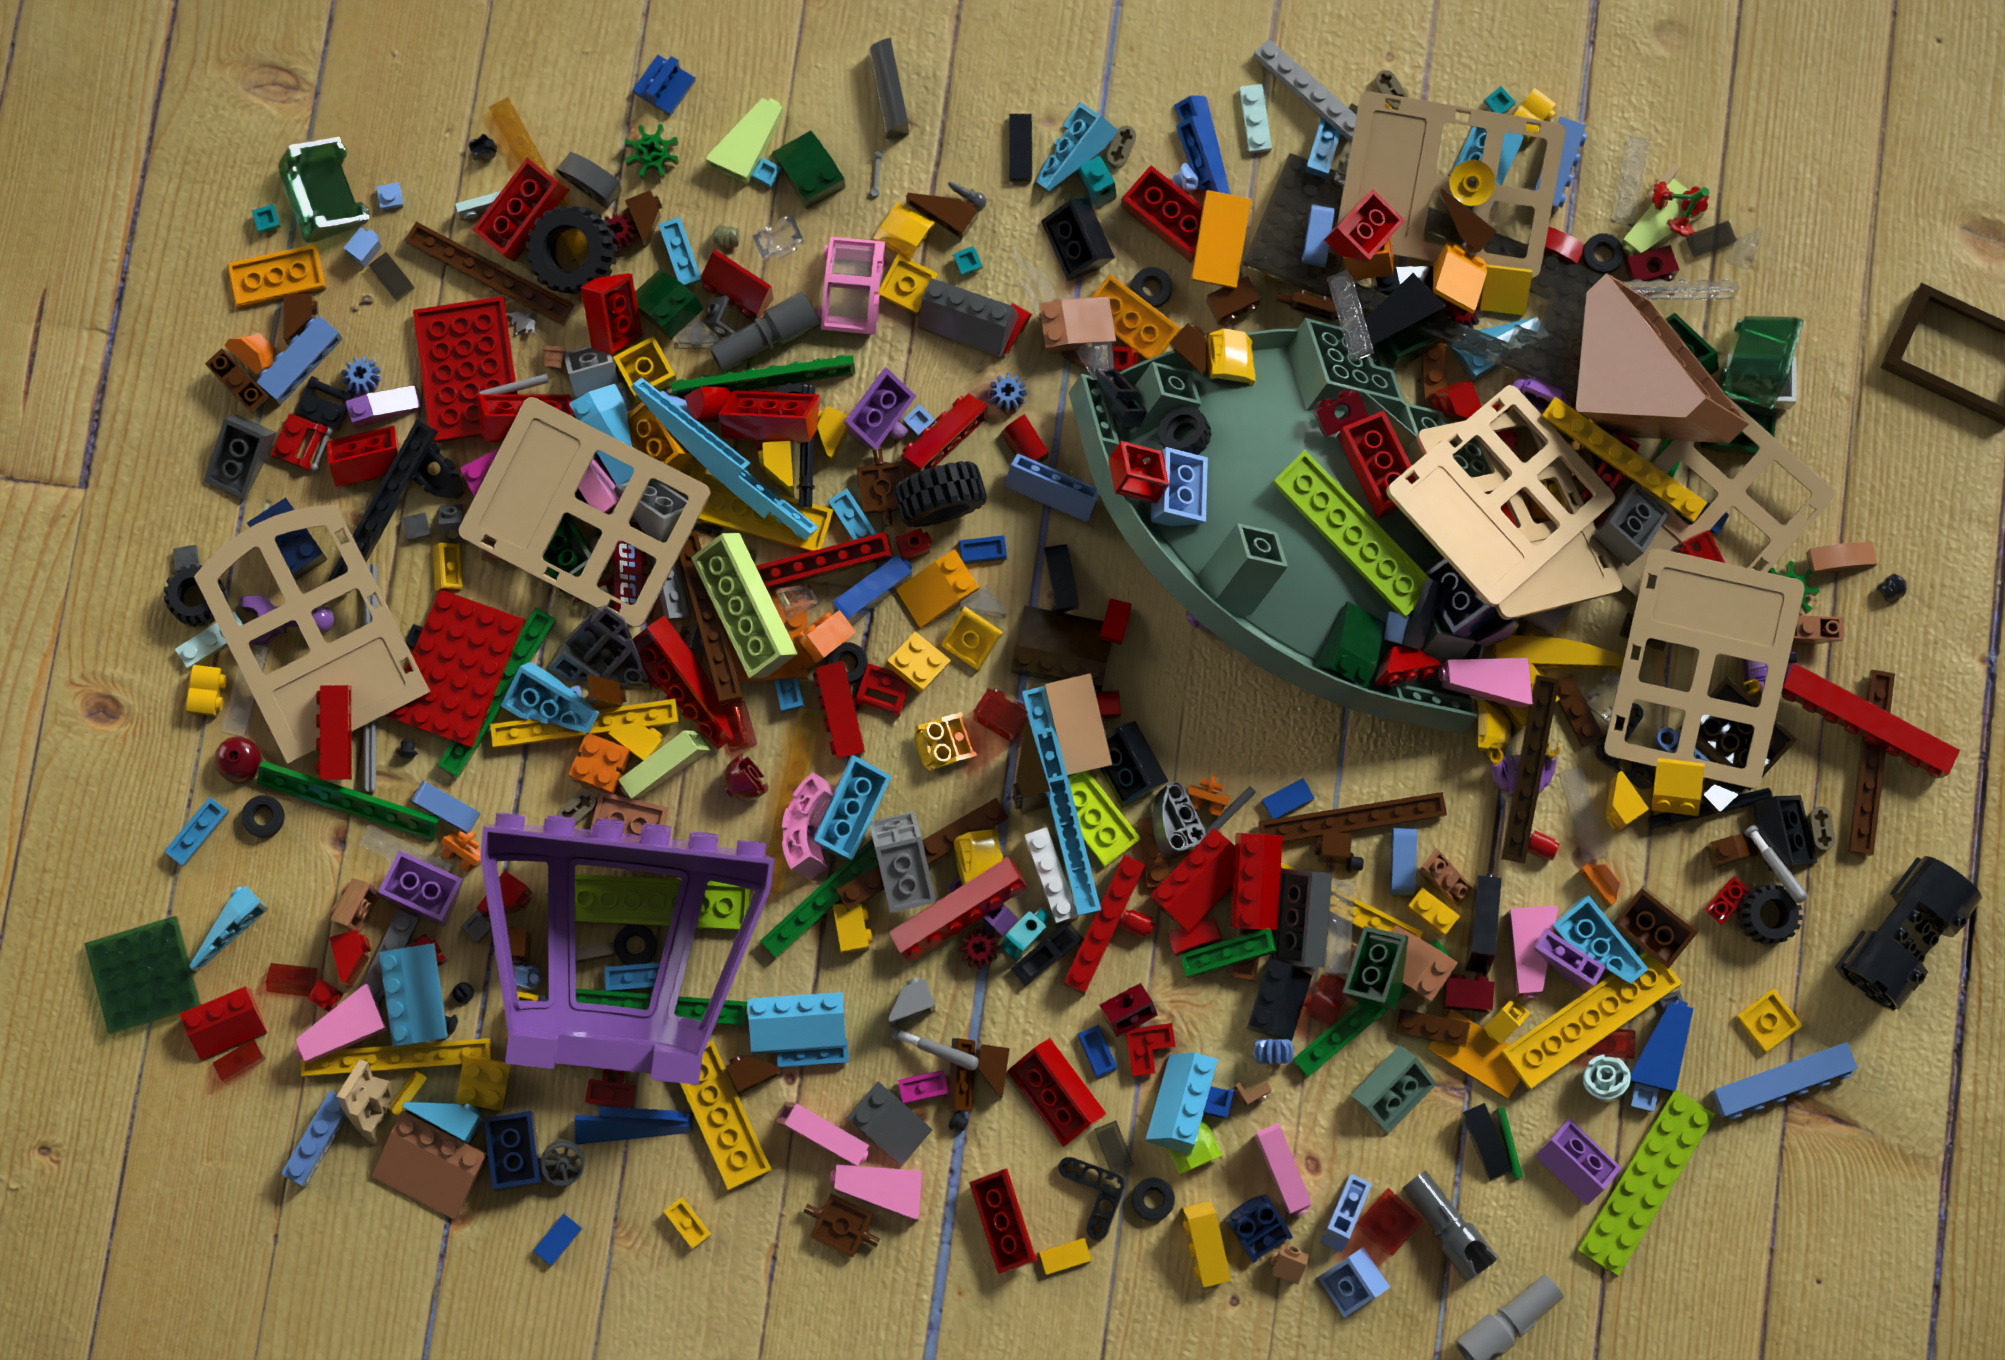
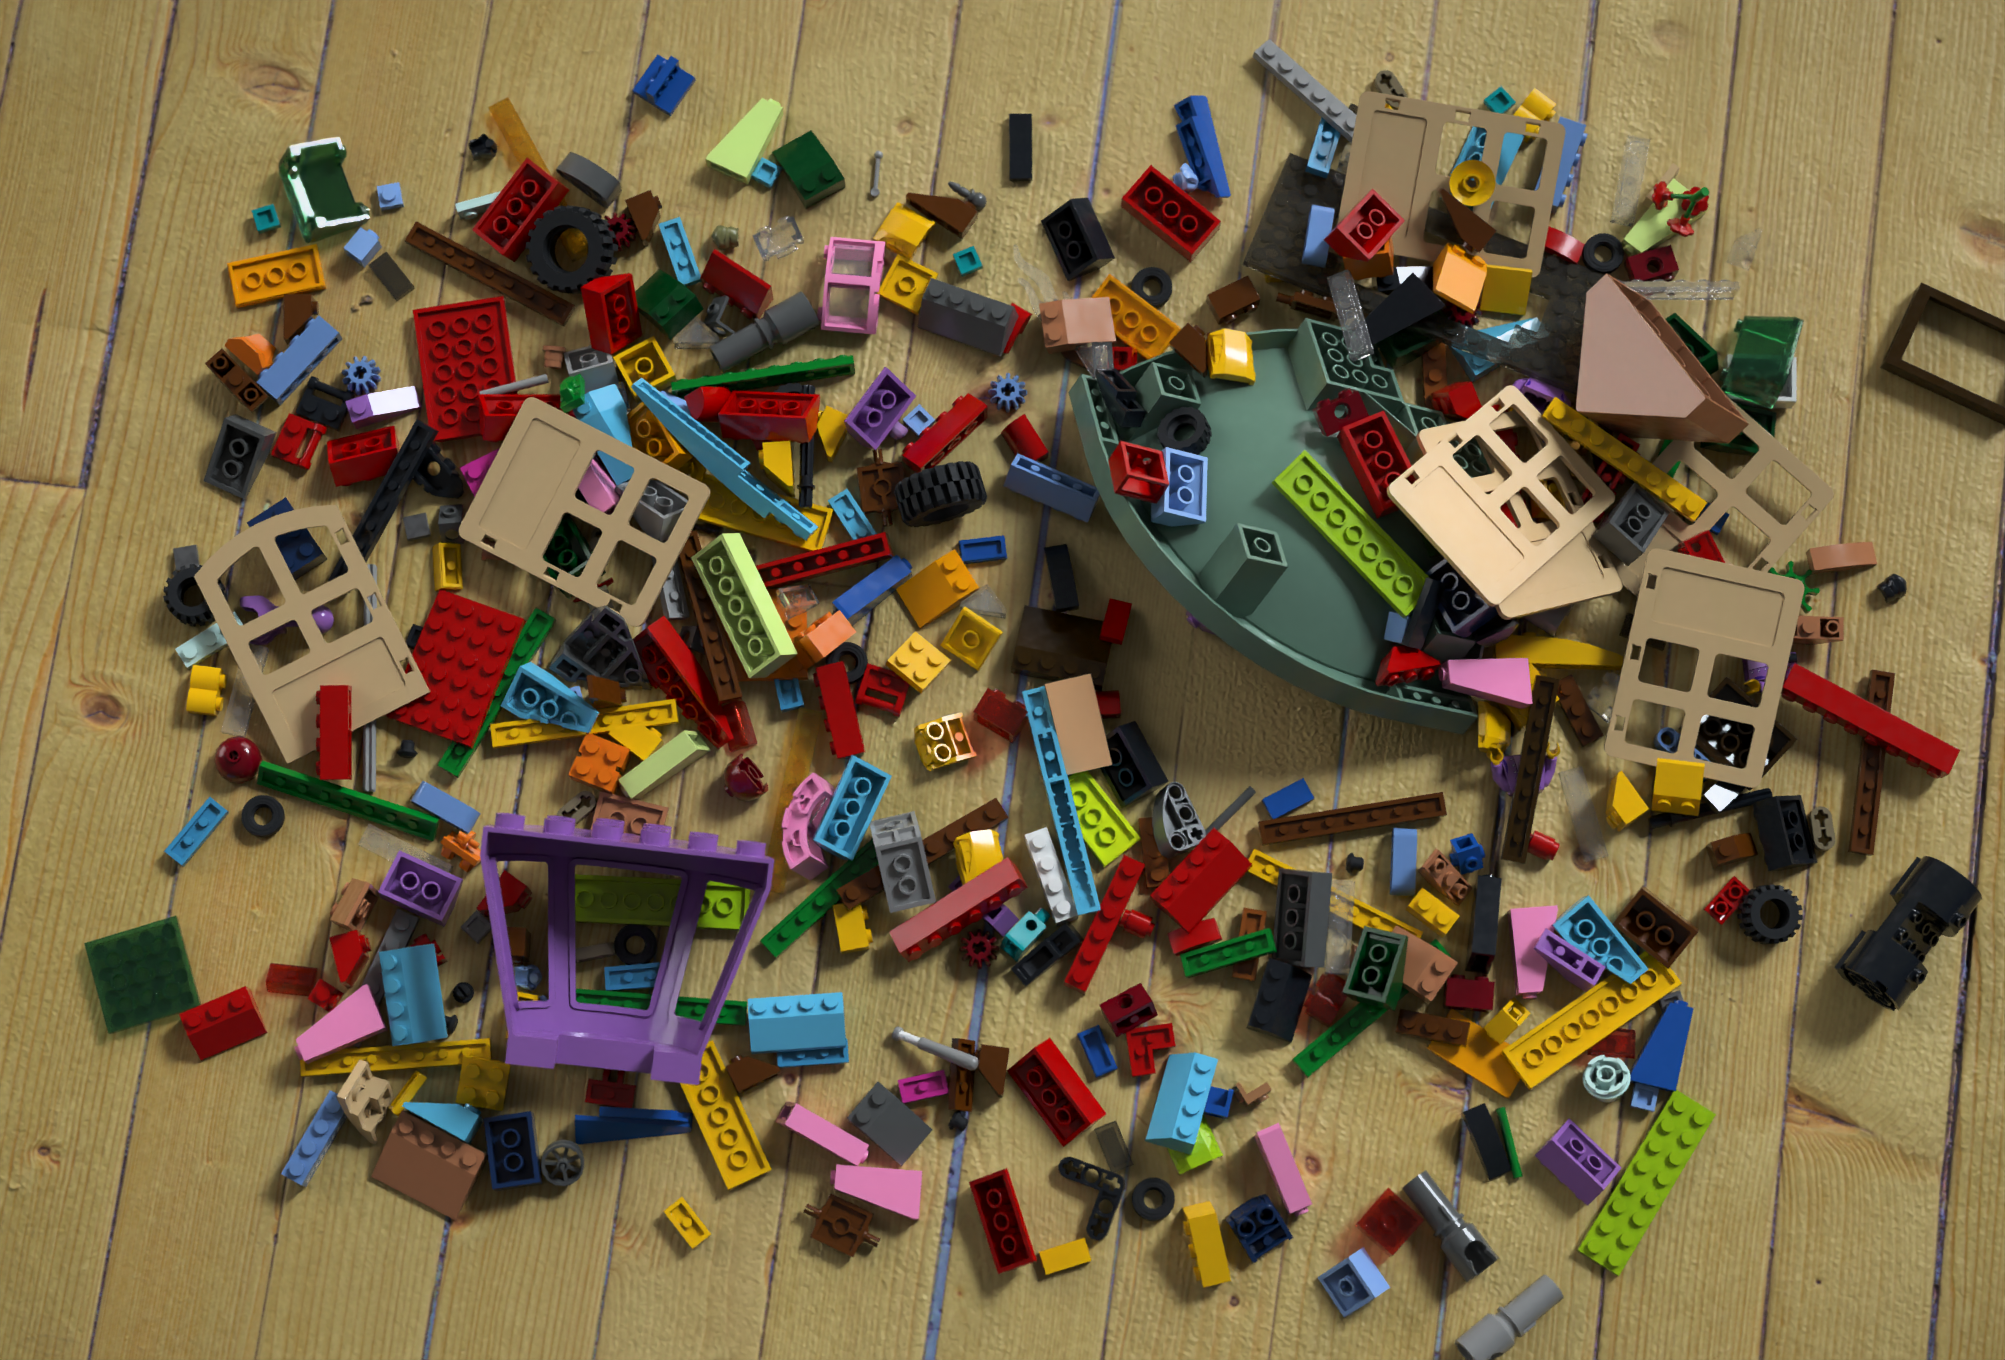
medium azure wedge [190,885,268,972] -> none
clear red slope [212,1039,266,1083] -> none
light grey hinge [310,427,332,472] -> none
light grey piece [507,311,536,336] -> none
blue tile [533,1213,583,1266] -> none
dark red brick [614,522,648,613] -> none
green gear [624,124,679,179] -> none
dark grey brick [869,38,909,138] -> none
light grey slope [889,977,935,1027] -> none
red brick [895,528,932,561] -> none
dark brown slope [1012,723,1051,814] -> none
medium azure wedge [1036,102,1118,191] -> none
teal torso [1076,156,1117,208] -> none
dark tan beam [1107,126,1136,169] -> none
orange hips [1187,775,1230,816] -> none
light orange tile [1191,190,1251,289] -> none
red slope [1230,833,1283,930] -> none
light aqua plate [1239,84,1272,154] -> none
medium blue gear [1254,1040,1294,1064] -> none
medium nougat brick [1270,1244,1309,1285] -> none
reddish brown brick [1314,831,1352,864] -> none
dark green slope [1316,601,1385,688] -> none
medium blue slope [1320,1174,1372,1253] -> none
sand green slope [1351,1045,1437,1134] -> none
orange slope [1579,864,1621,908] -> none
black beam [1595,703,1655,789] -> none
clear smoke tile [1686,220,1737,258] -> none
medium blue brick [1711,1042,1858,1120] -> none
yellow tile [1735,988,1803,1054] -> none
light grey piece [1745,825,1807,903] -> none
none -> green hinge [559,374,585,413]
none -> blue brick [1449,833,1485,875]

